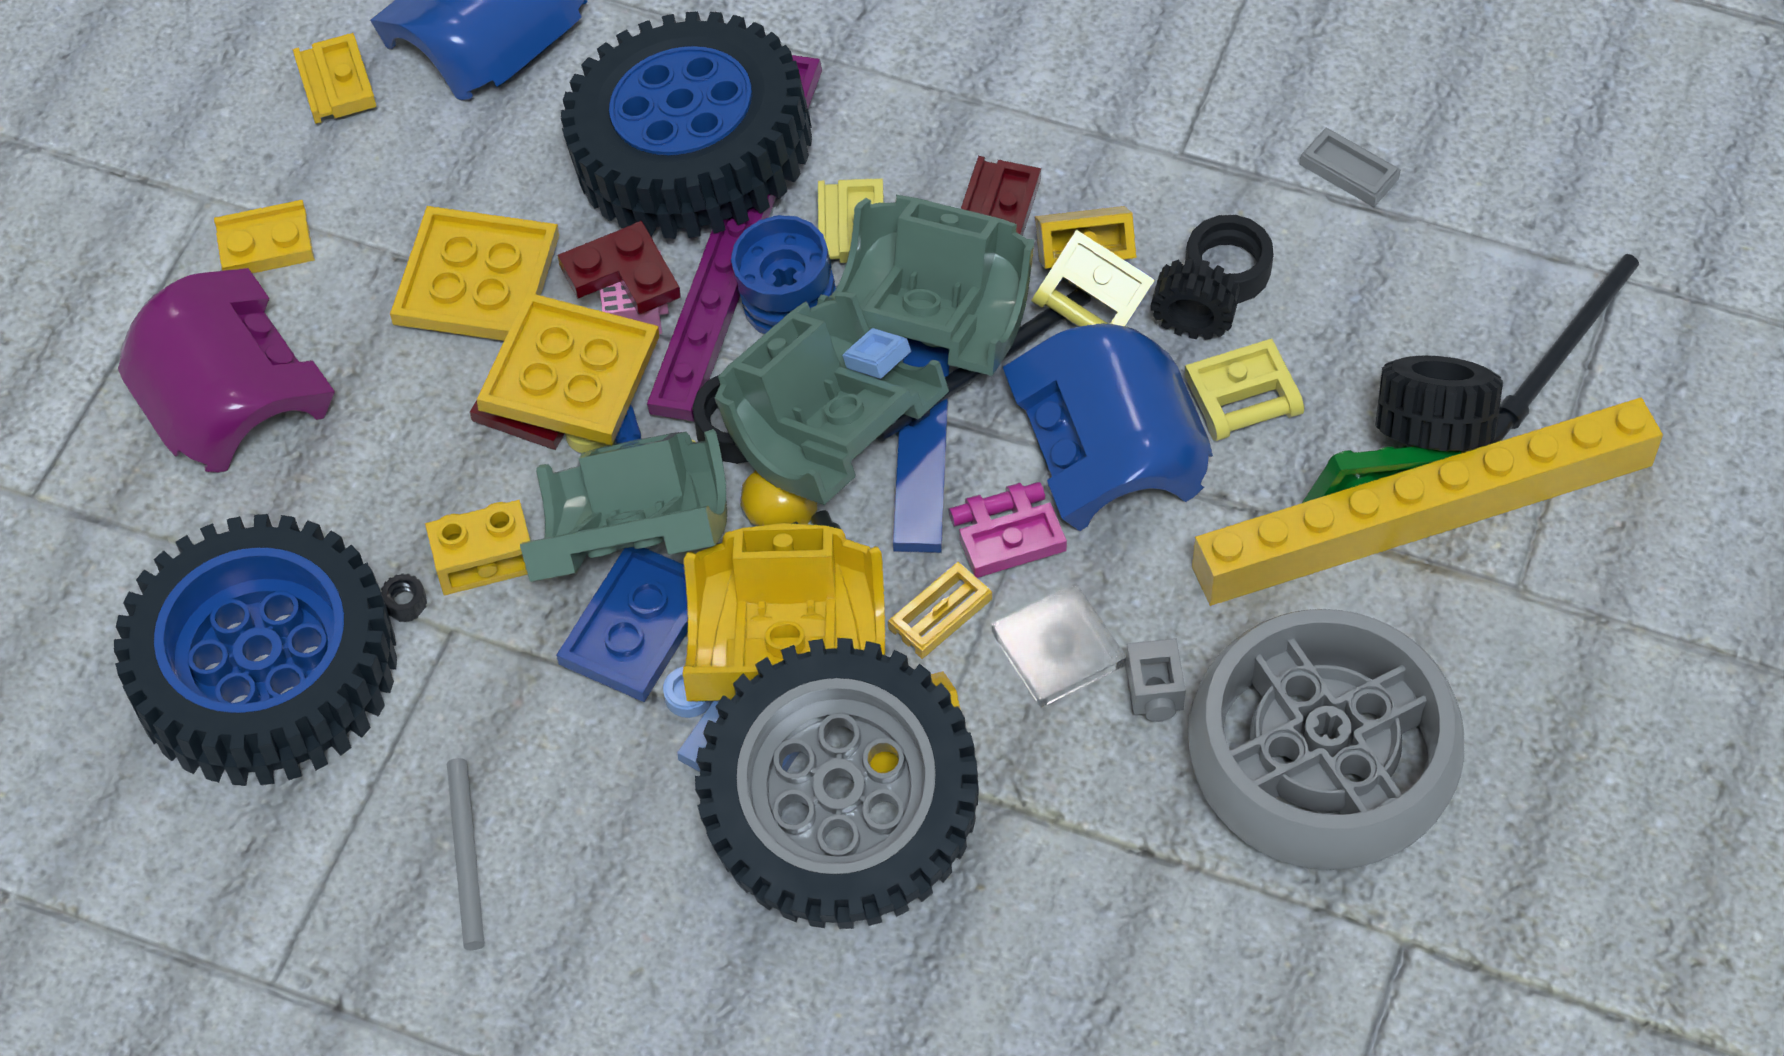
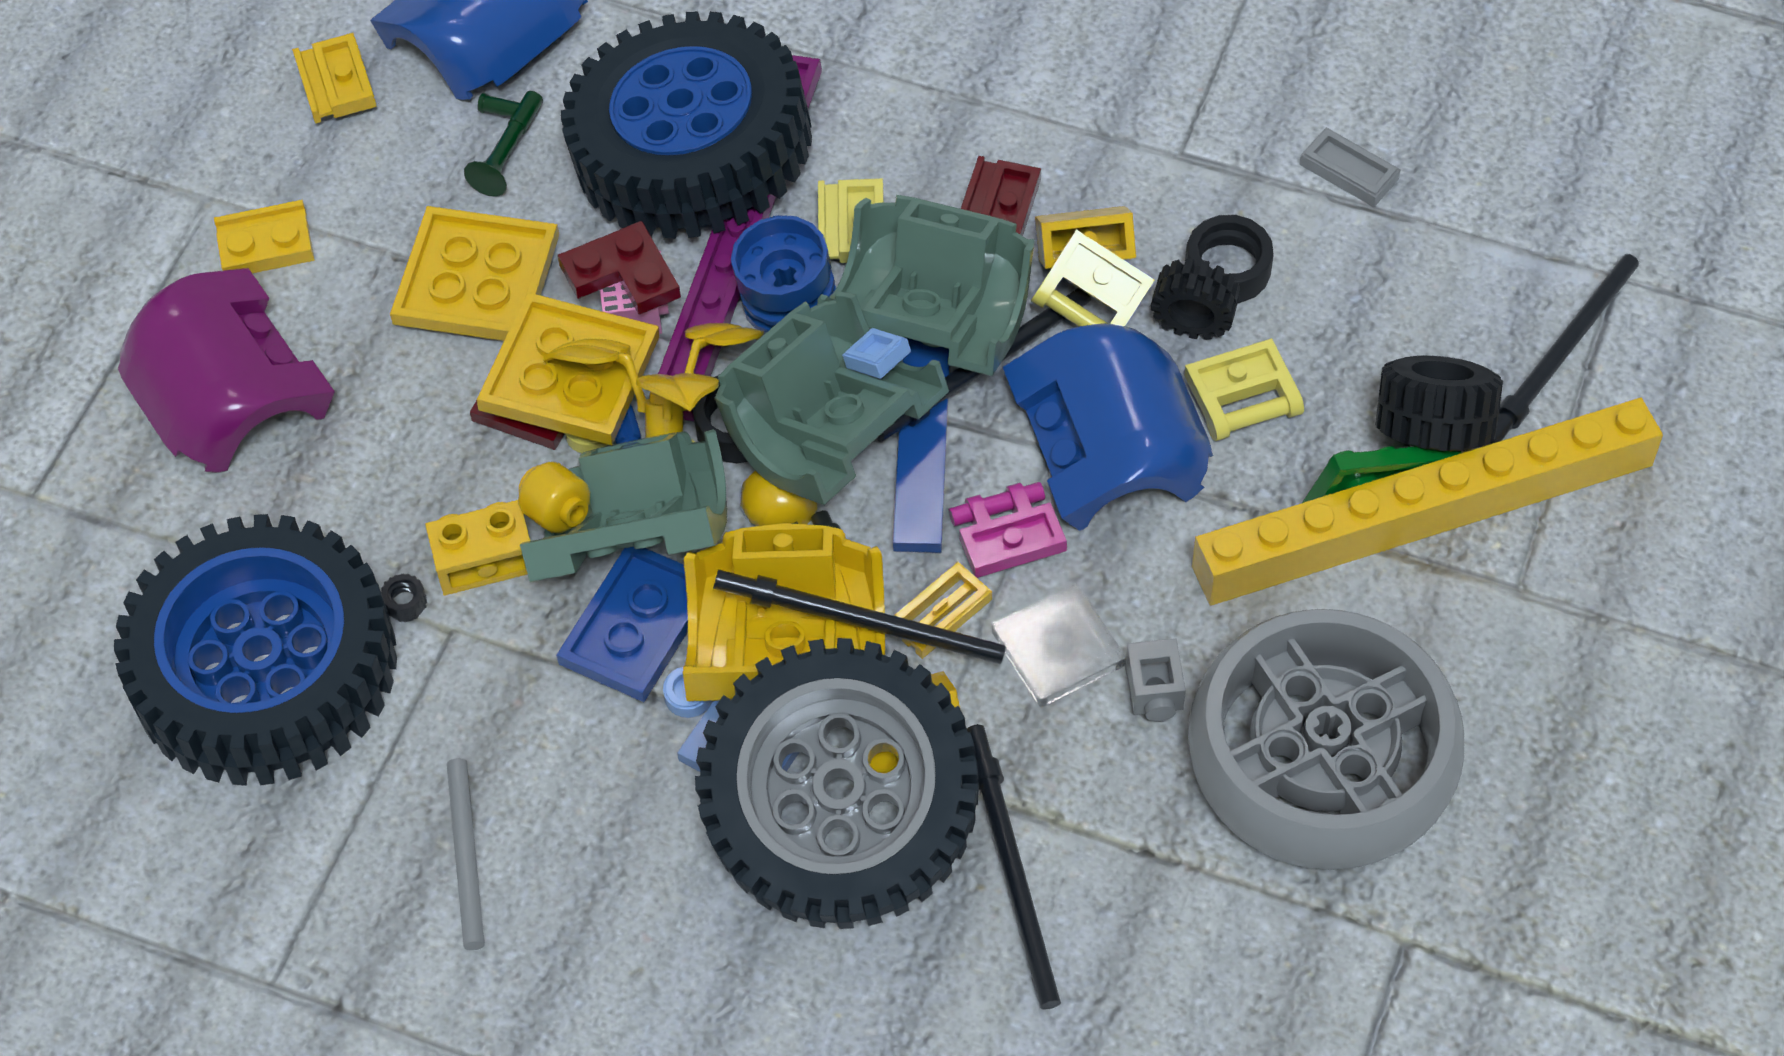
none -> dark green piece [464,91,543,197]
none -> yellow head [518,462,590,533]
none -> yellow plant [544,323,764,438]
none -> black bar [713,569,1006,664]
none -> black bar [967,724,1061,1009]

